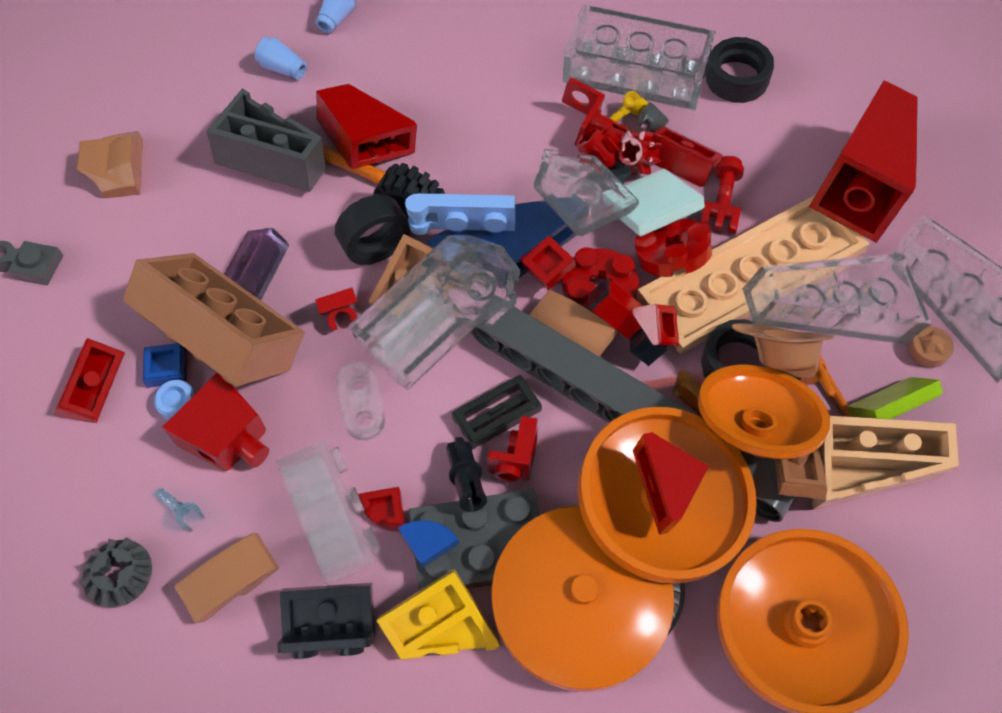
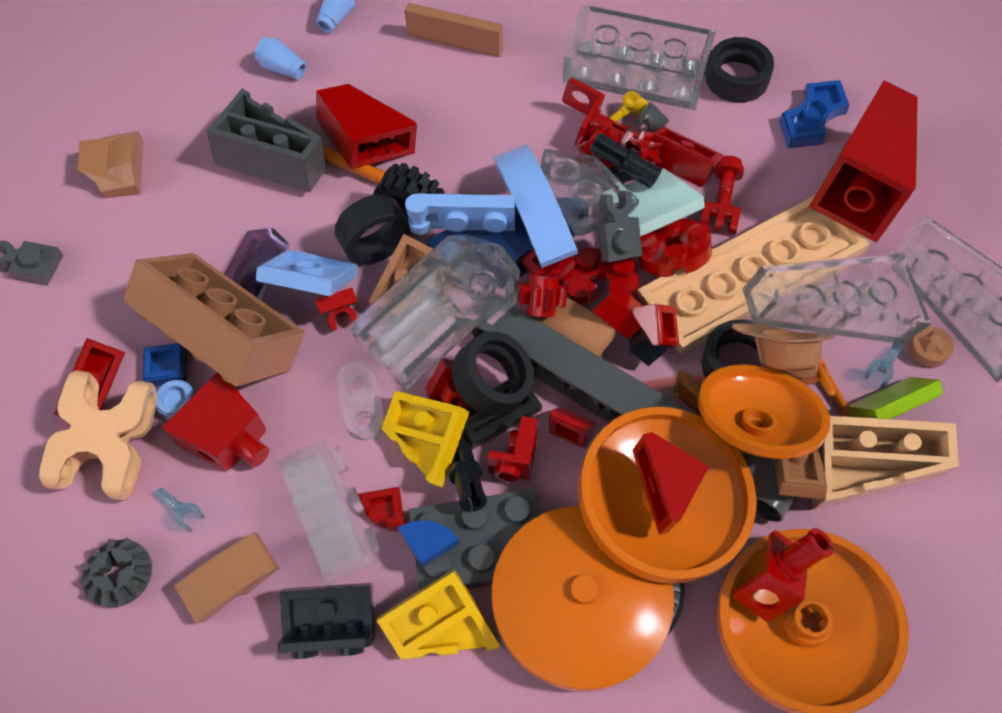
none -> light nougat piece [39,370,158,501]
none -> light blue tile [256,249,358,296]
none -> yellow wing [381,390,469,488]
none -> nougat tile [404,3,503,57]
none -> red tile [425,358,481,409]
none -> black tyre [452,331,534,415]
none -> light blue slope [493,144,578,268]
none -> red gear [518,272,567,317]
none -> red slope [549,407,597,448]
none -> black axle [590,133,662,189]
none -> dark grey plate [597,191,642,262]
none -> red bracket [734,528,834,622]
none -> blue tile [779,80,850,148]
none -> clear light blue hand [864,342,903,388]

